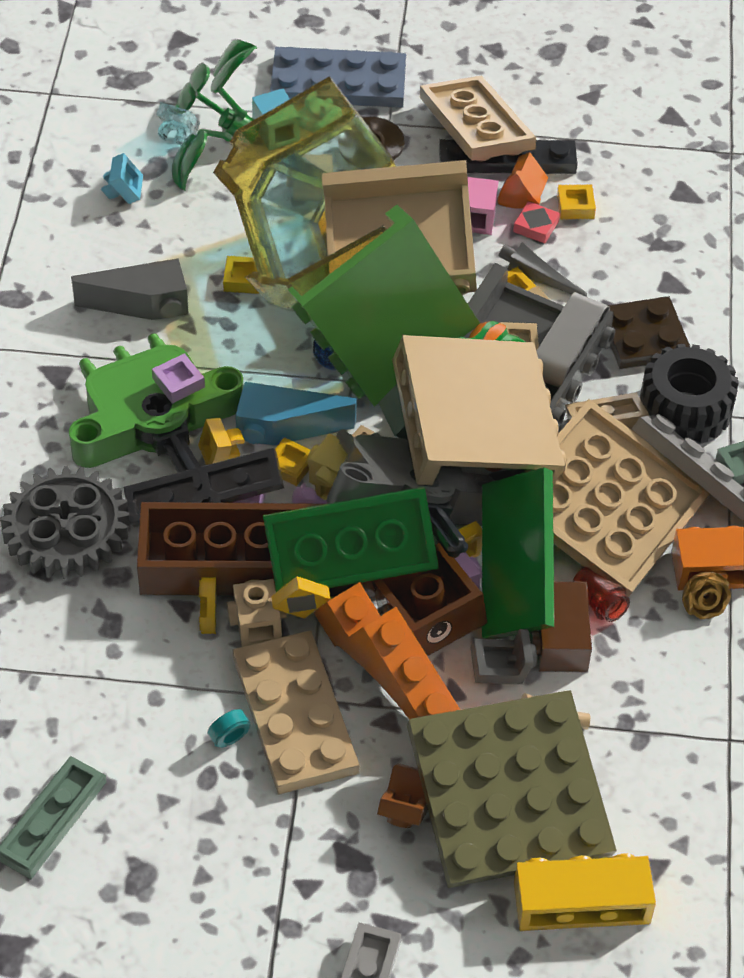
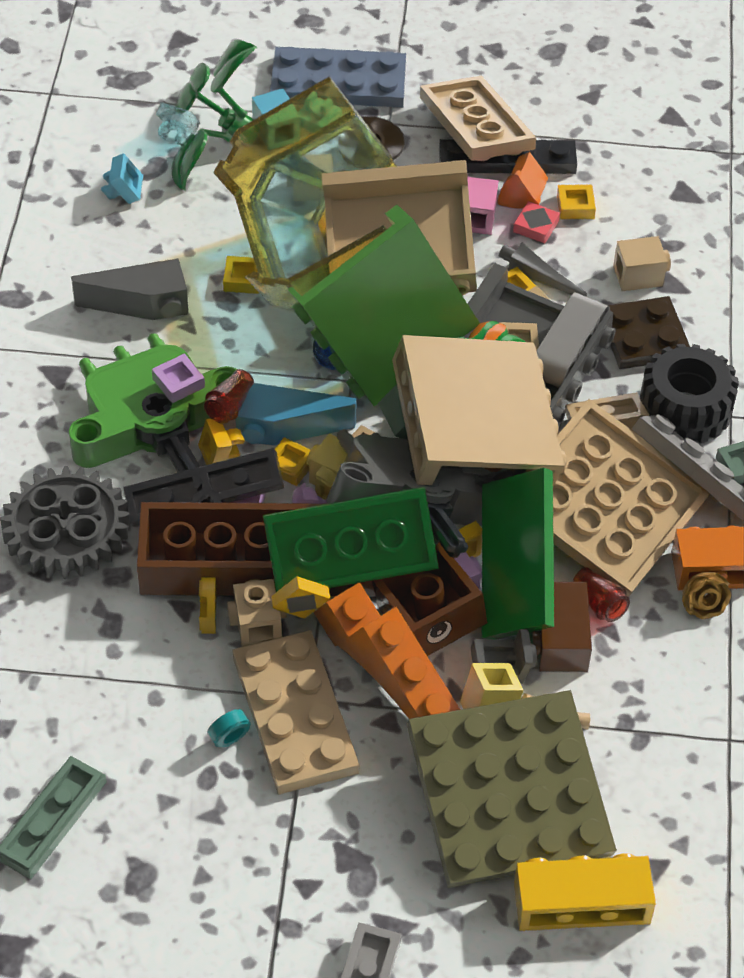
dark orange bracket [377,763,428,828] -> none
none -> clear red cone [204,369,254,424]
none -> light yellow brick [460,663,524,709]
none -> tan brick [613,236,671,291]

